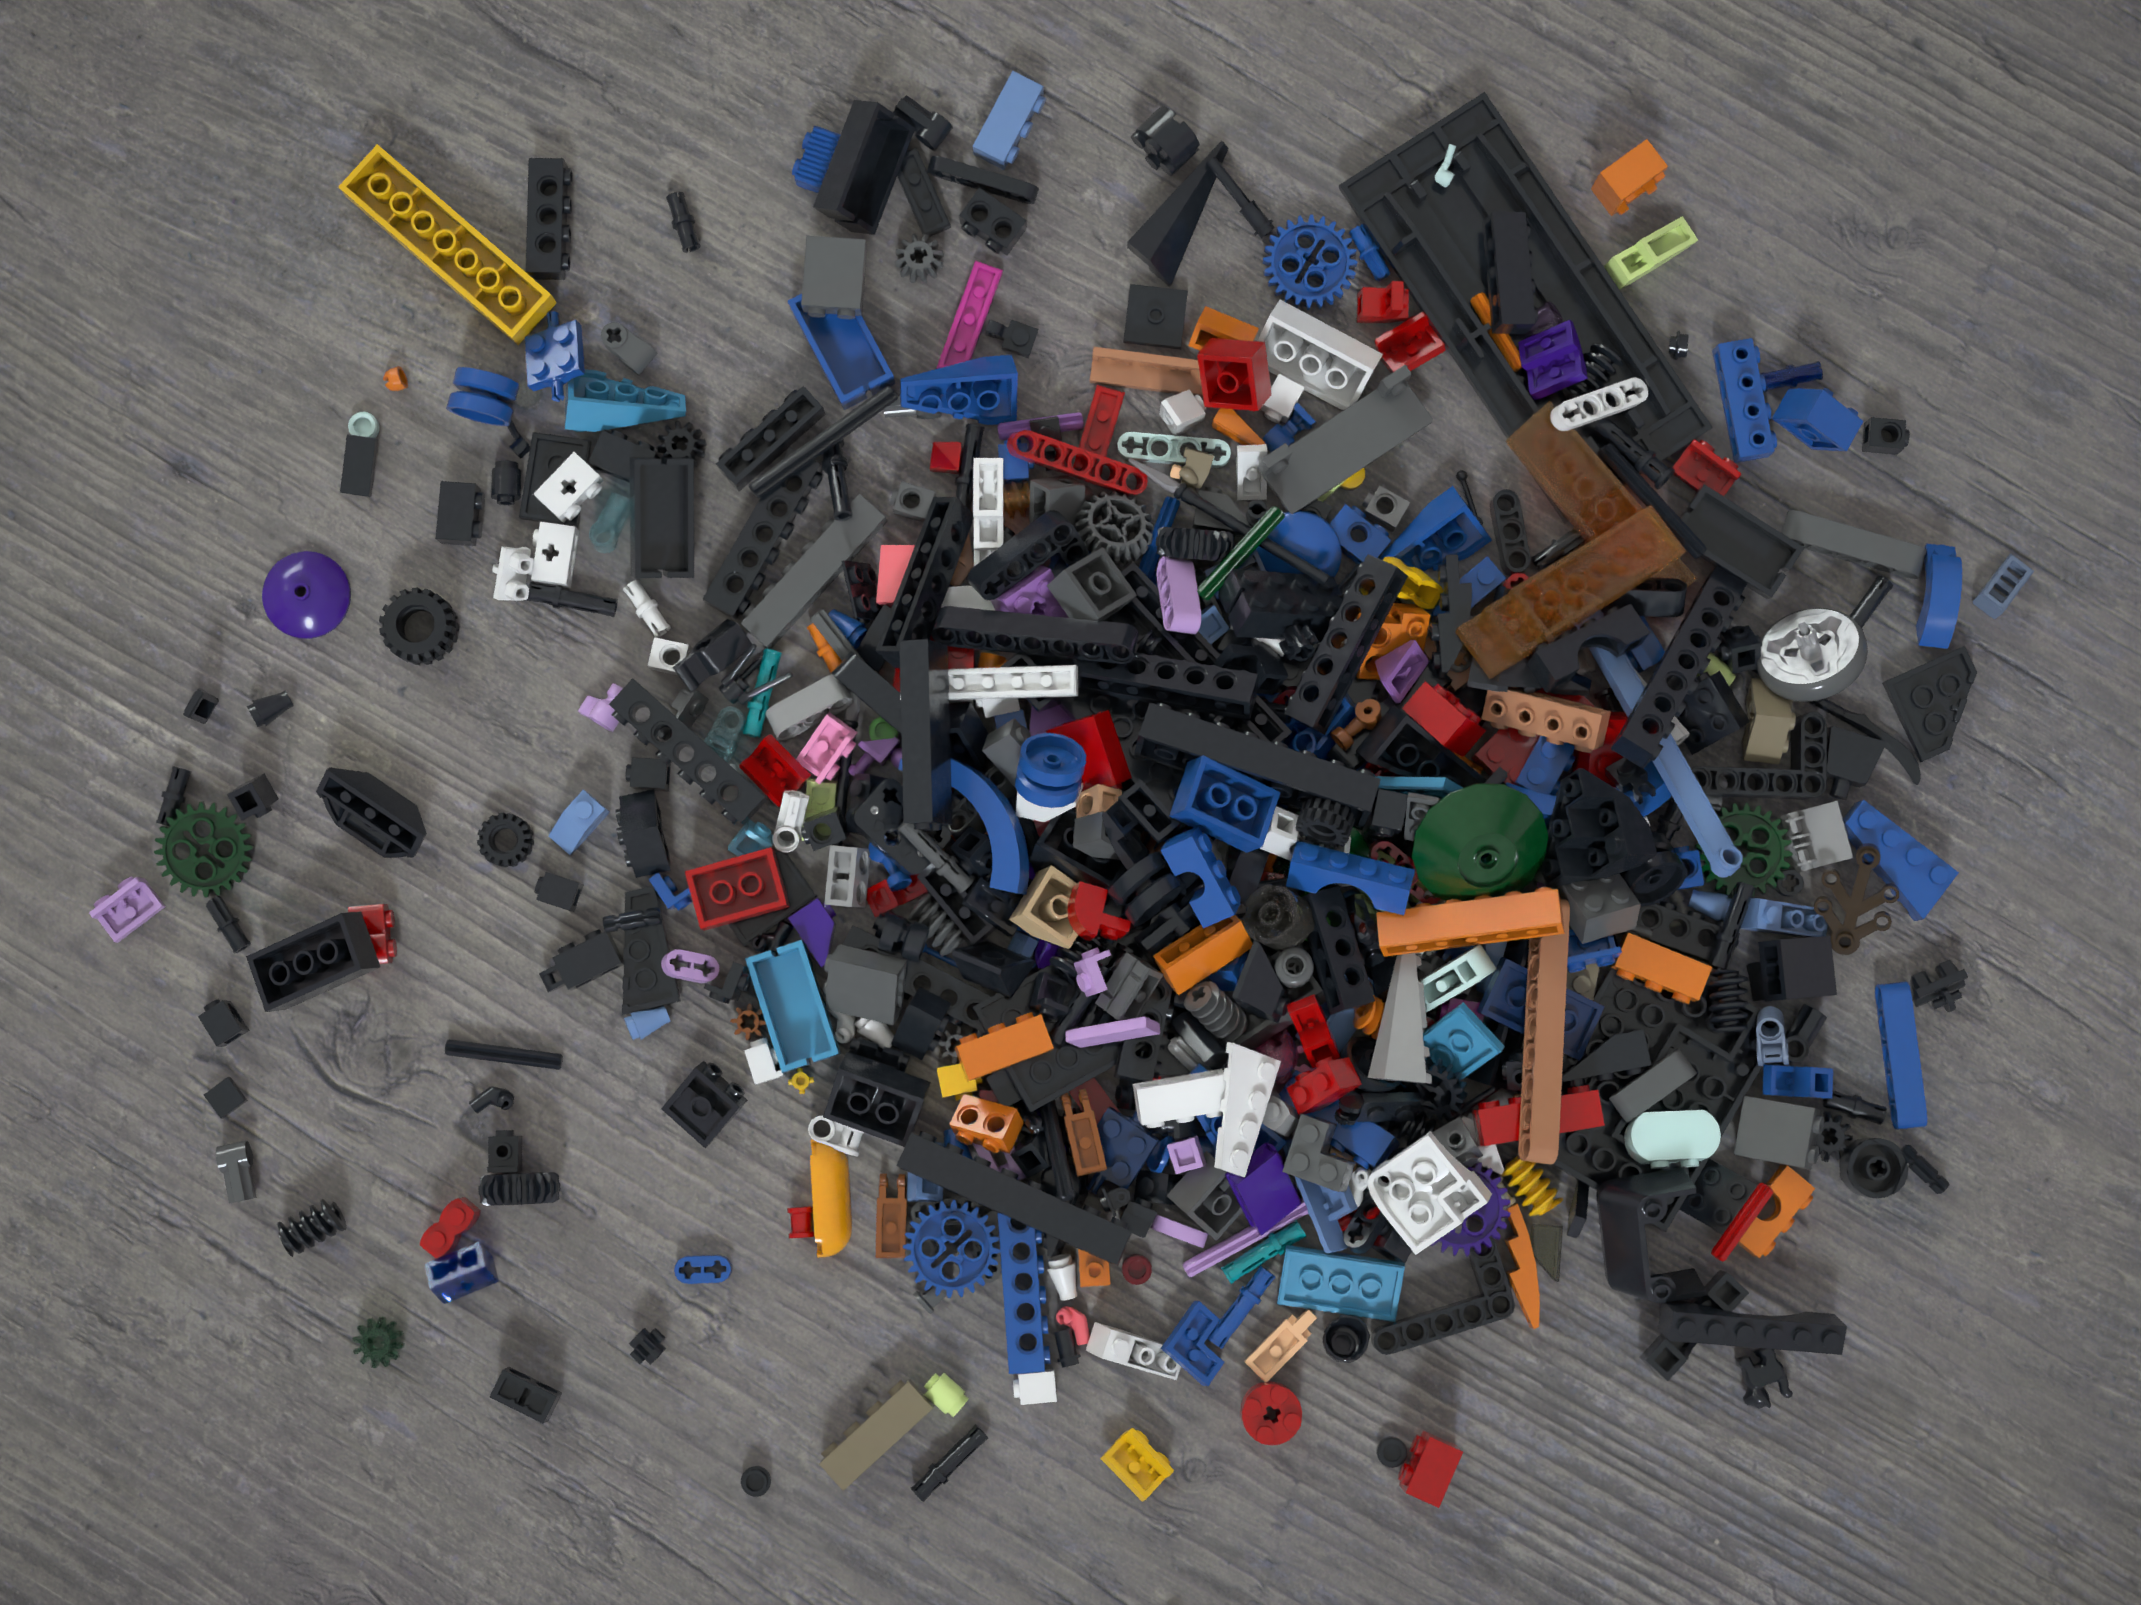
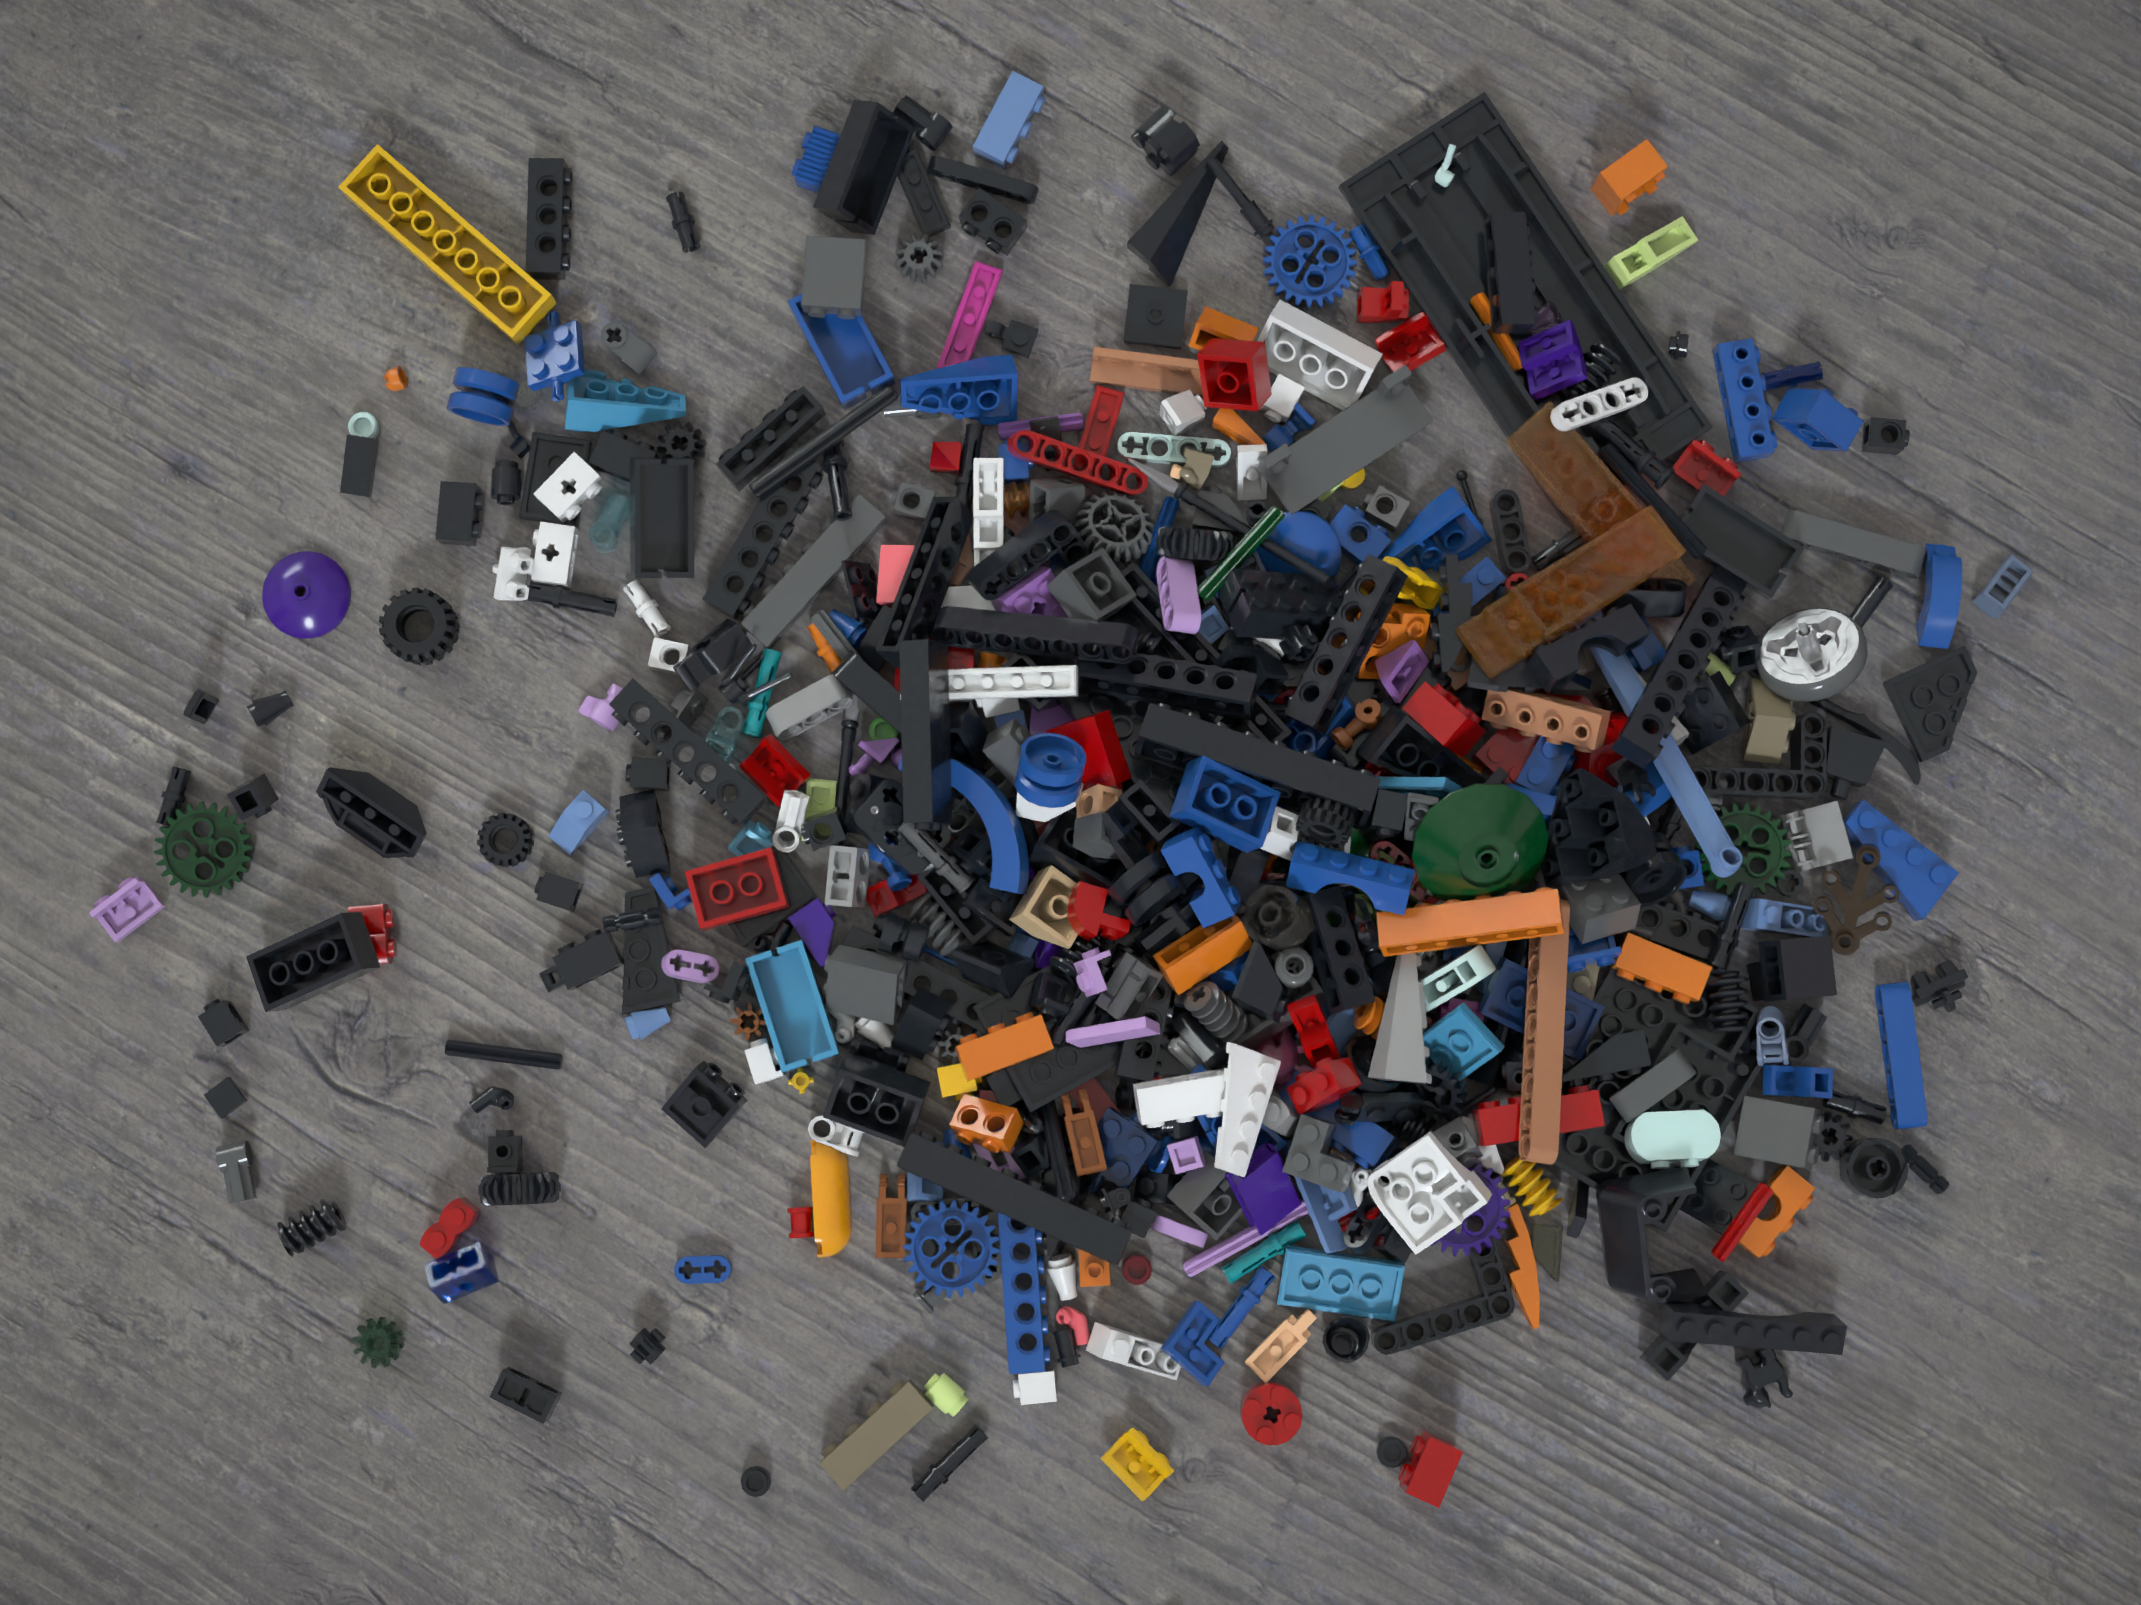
black axle [206,896,251,954] -> none
bright pink bracket [796,712,858,785] -> none

